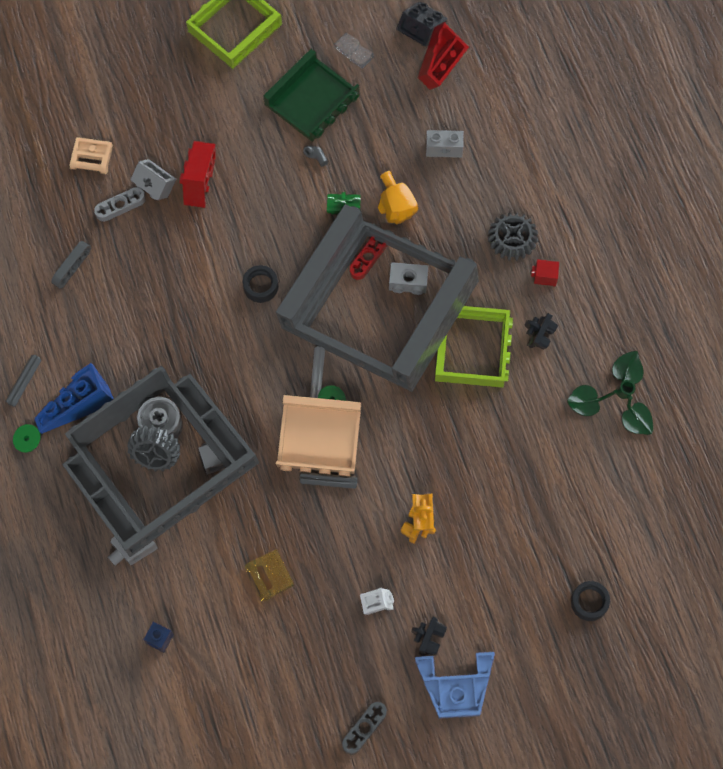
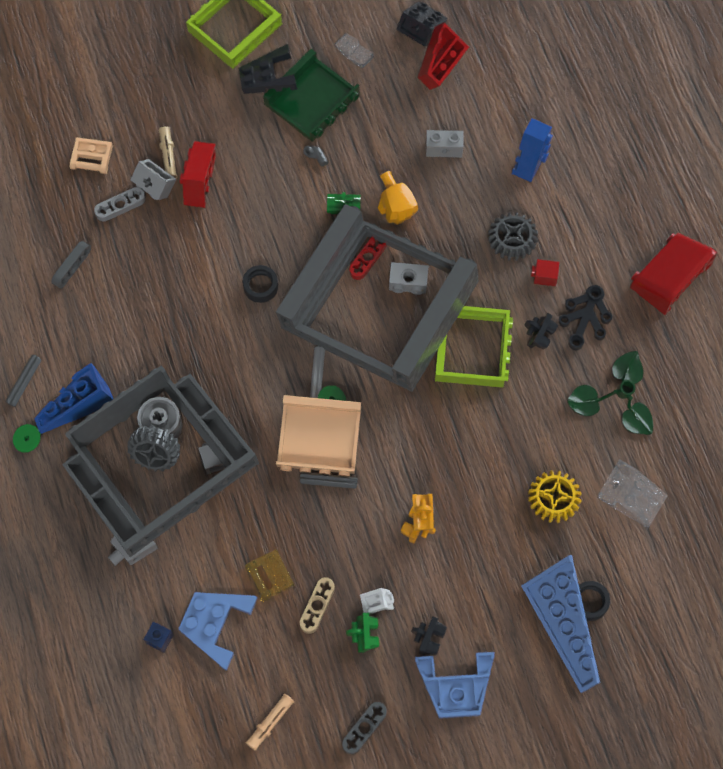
none -> tan pin [159,127,177,179]
none -> medium blue wing [179,592,258,671]
none -> black wing [239,44,297,94]
none -> light nougat pin [245,694,294,751]
none -> tan beam [300,578,335,634]
none -> green hips [346,613,379,653]
none -> blue wedge [511,118,553,182]
none -> medium blue wing [522,555,600,693]
none -> yellow gear [528,470,581,523]
none -> black plant [558,285,612,350]
none -> clear slope [597,459,668,528]
none -> red windscreen [630,233,718,315]

